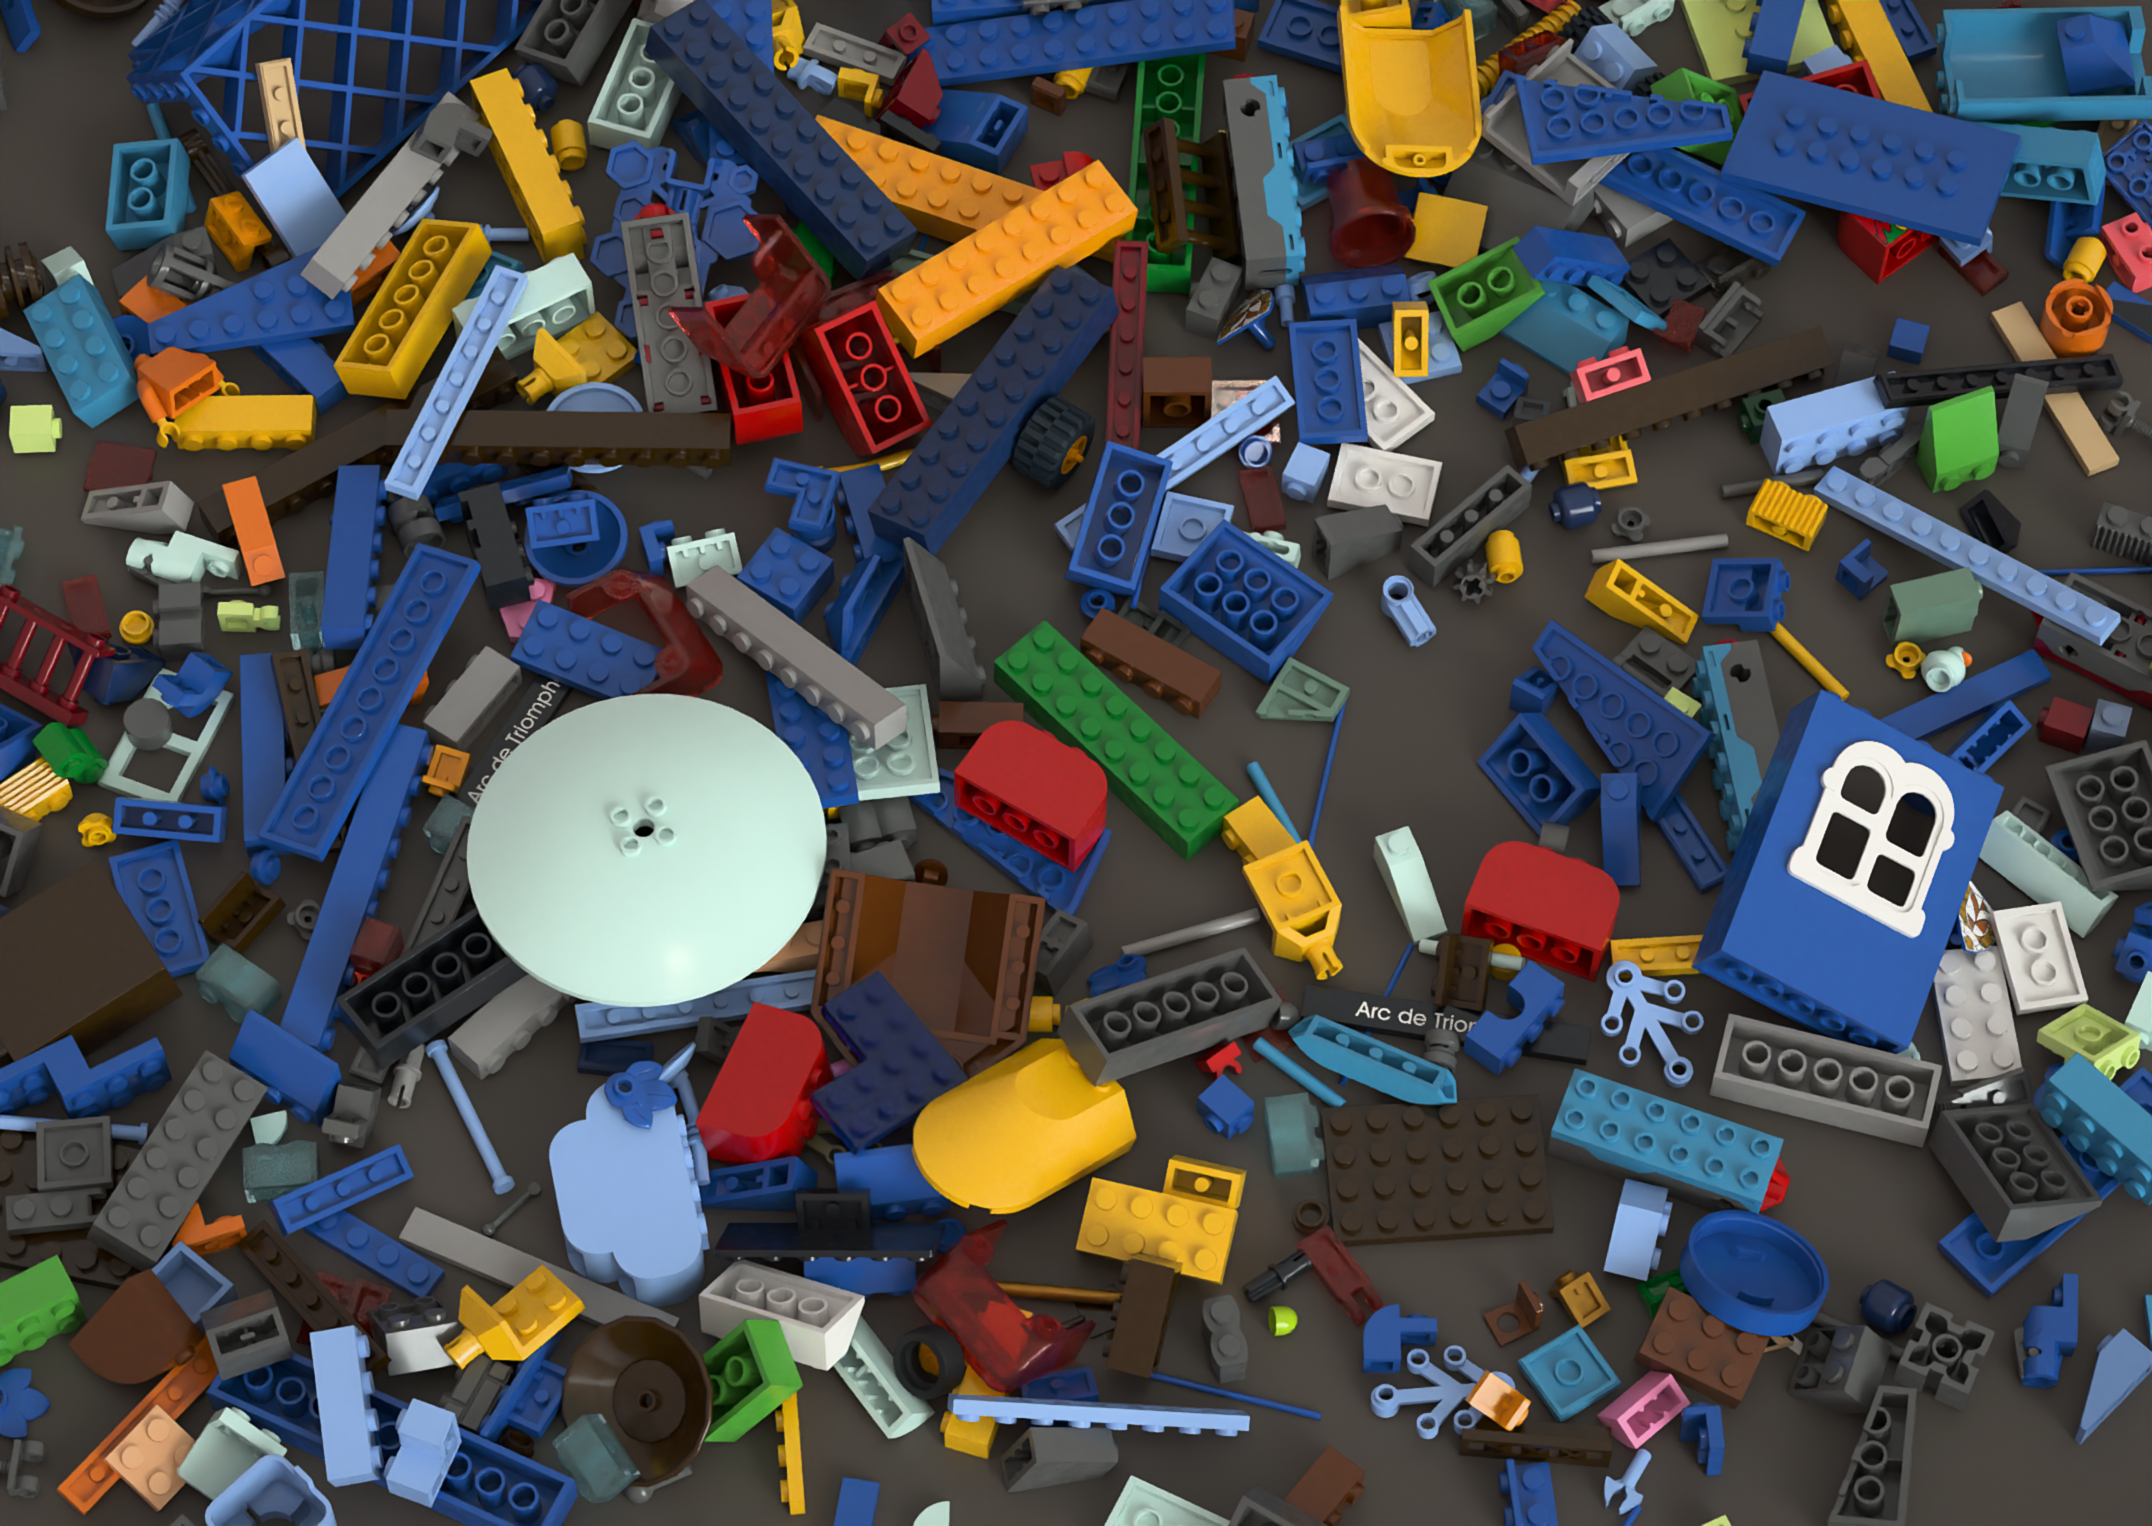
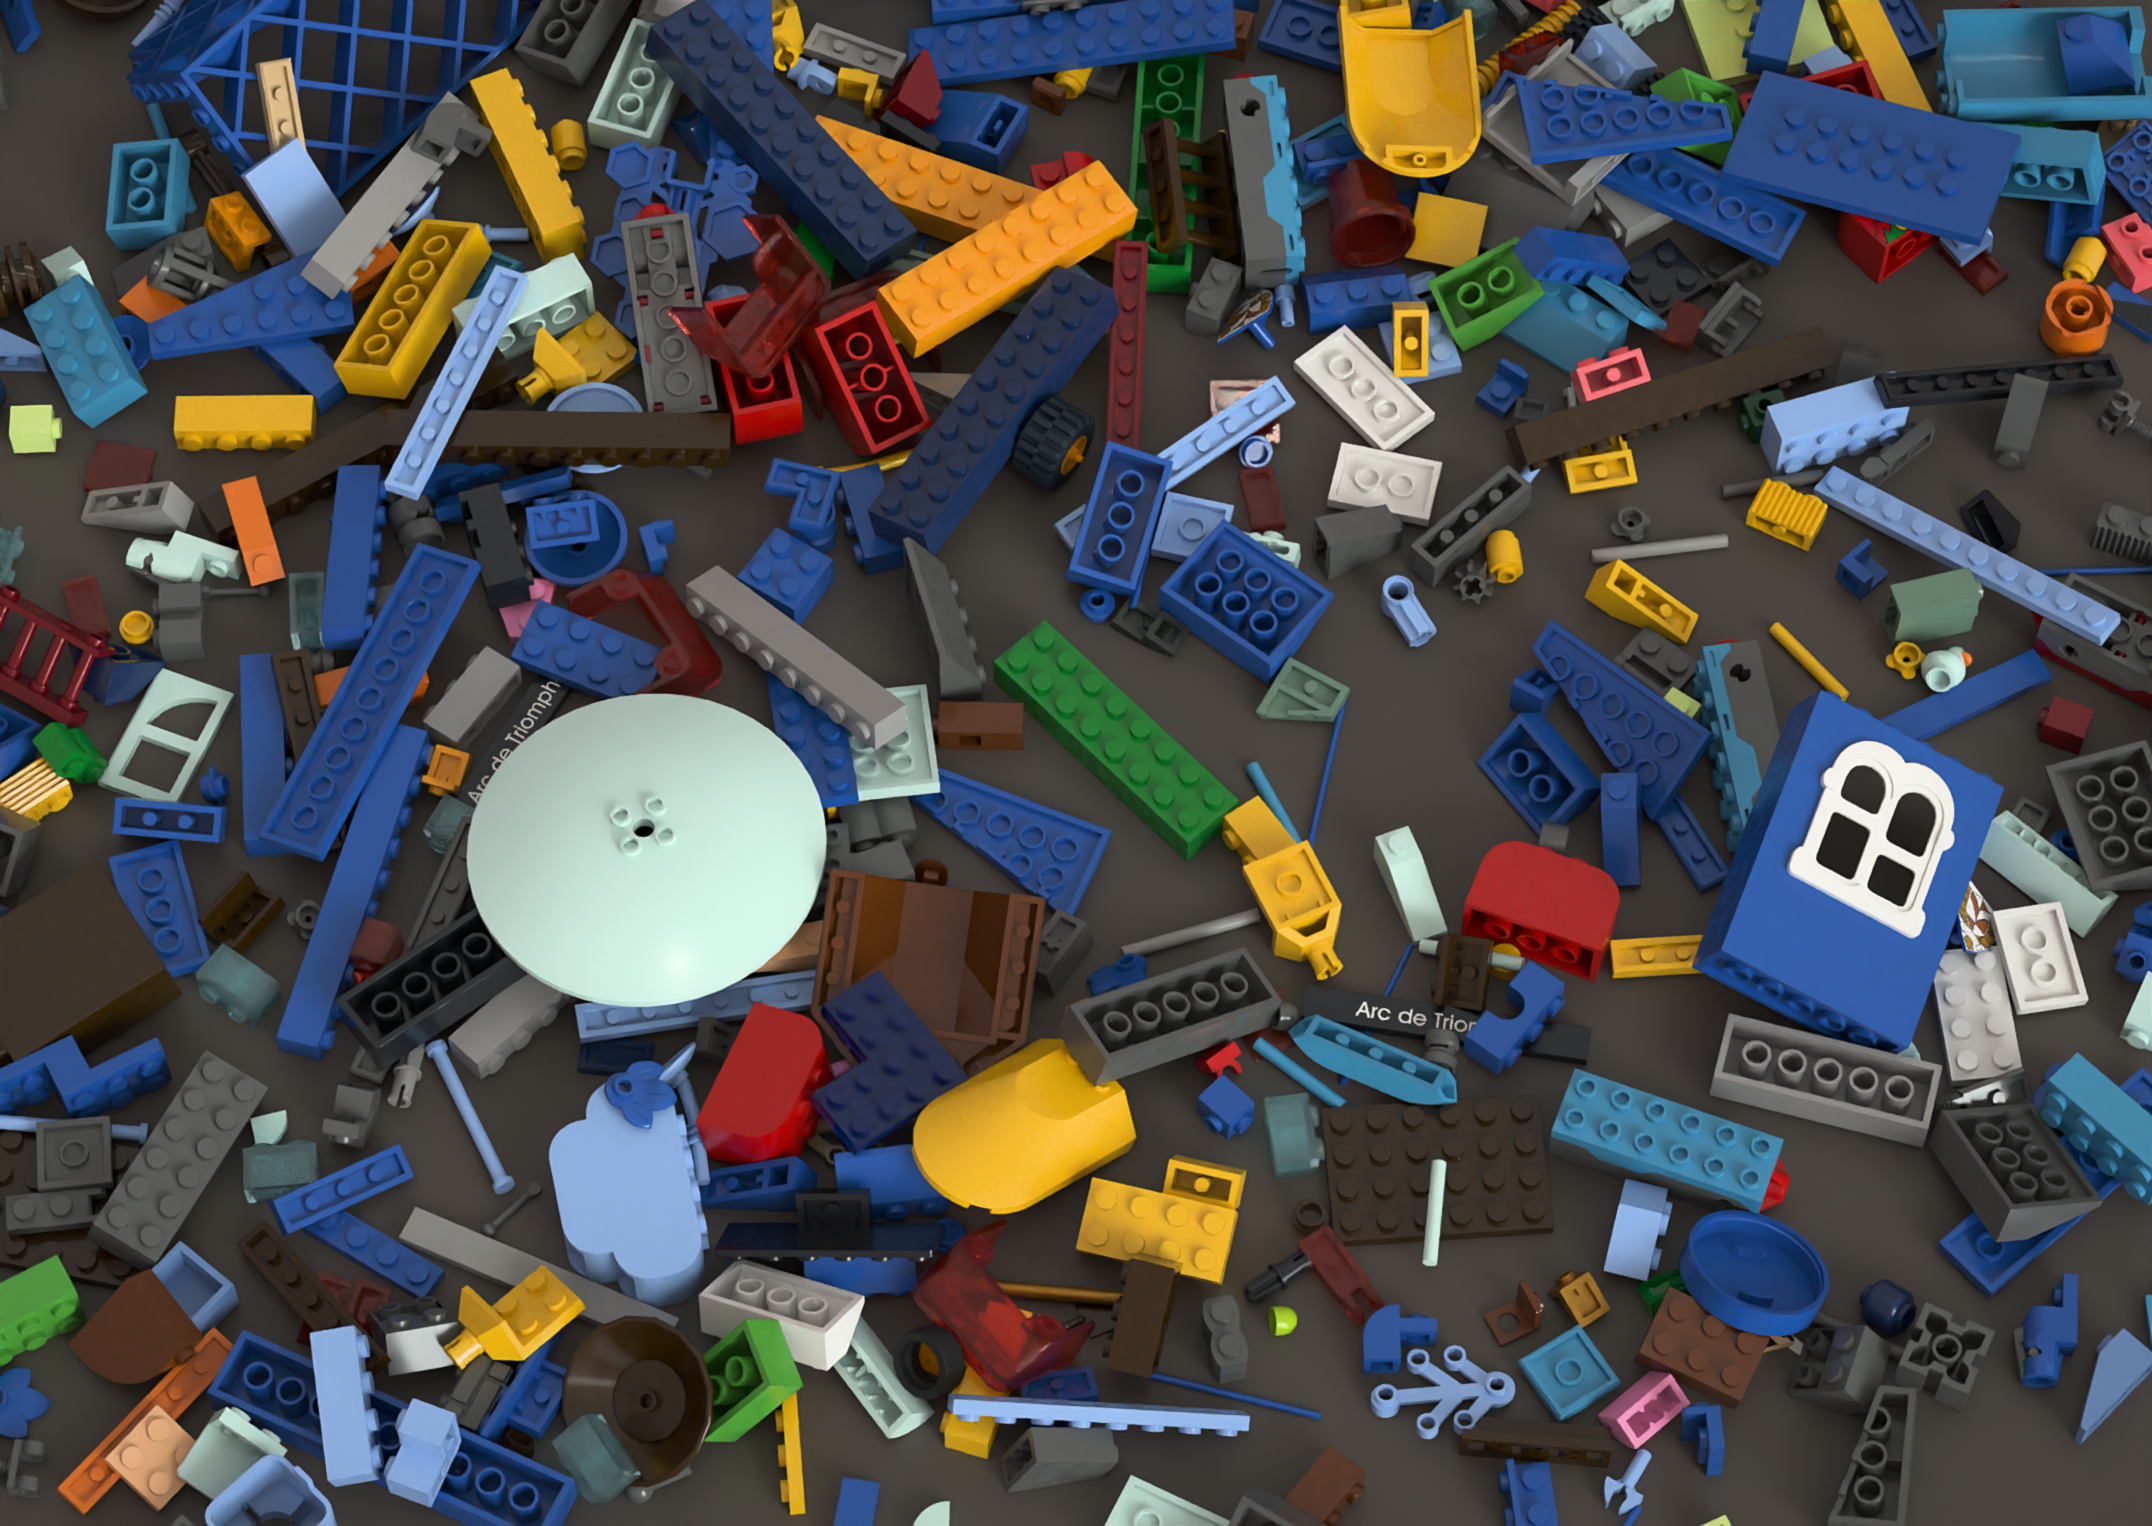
yellow plate [78,813,116,847] -> none
dark grey piece [123,698,173,751] -> none
orange torso [133,347,240,448] -> none
blue brick [152,652,233,718] -> none
orange slope [172,1202,247,1257] -> none
dark grey slope [200,1289,294,1381] -> none
yellowish green plate [217,600,281,632] -> none
blue slope [229,1009,343,1128] -> none
blue plate [250,849,281,885] -> none
dark blue head [511,63,558,112] -> none
light aqua bracket [666,528,743,589] -> none
blue wedge [823,550,905,666] -> none
dark red bracket [878,12,930,57] -> none
red brick [954,720,1107,873] -> none
yellow brick [1027,996,1061,1032] -> none
reddish brown brick [1080,607,1222,719] -> none
reddish brown brick [1142,355,1212,428] -> none
light blue brick [1281,442,1330,504] -> none
blue plate [1288,319,1368,445] -> none
light orange bracket [1465,1369,1531,1432] -> none
dark blue head [1548,481,1602,530] -> none
light blue plant [1600,960,1704,1088] -> none
blue plate [1701,558,1791,632] -> none
blue piece [1887,318,1930,365] -> none
blue brick [1901,699,2032,816] -> none
bright green slope [1915,386,1999,493] -> none
tan tile [1990,301,2119,477] -> none
yellowish green plate [2036,1003,2141,1080] -> none
sand blue brick [2084,699,2133,752] -> none
none -> light aqua bar [1422,1160,1446,1266]

